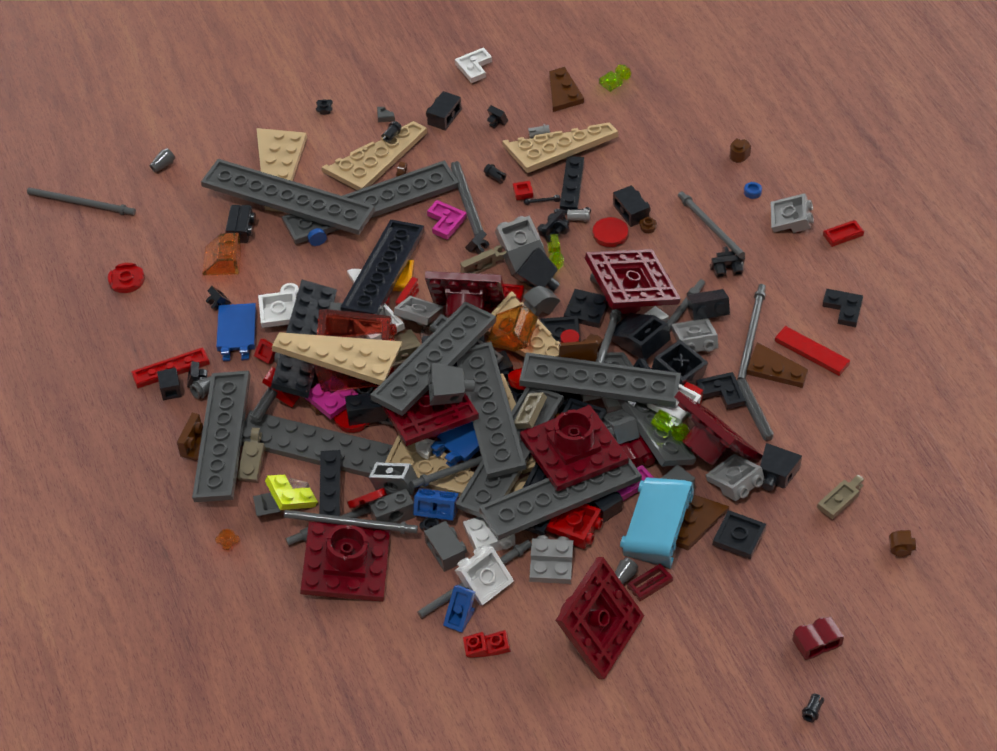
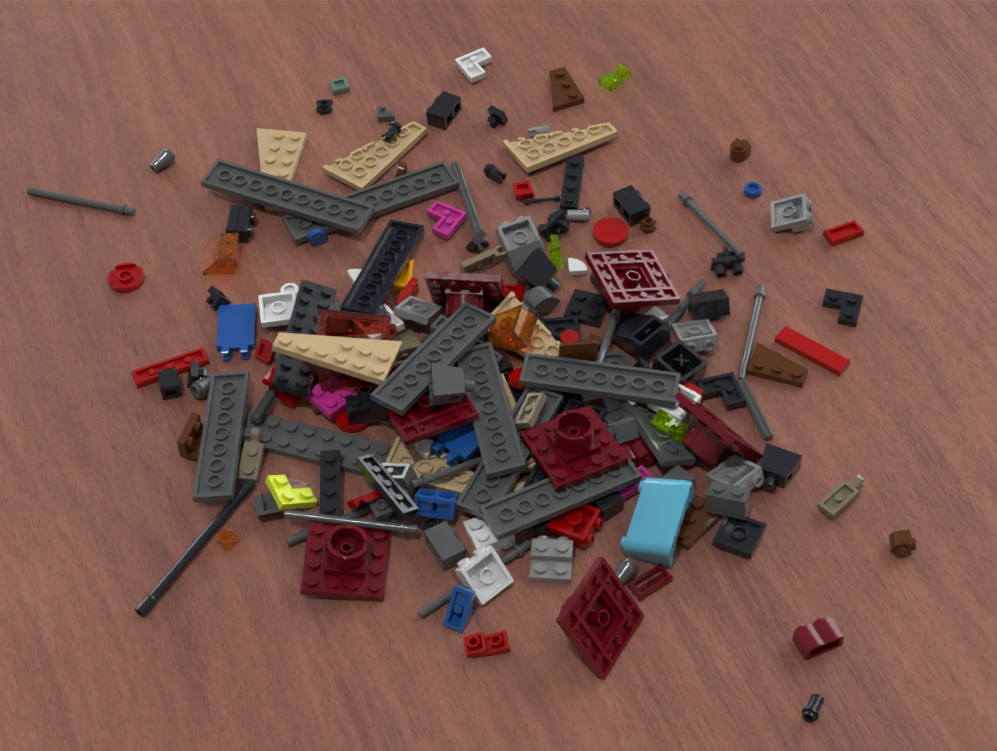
none -> black piece [135,478,256,617]
none -> sand green tile [329,77,350,96]
none -> black plate [355,453,419,519]
none -> white tile [568,258,588,276]
none -> dark grey brick [705,481,751,520]

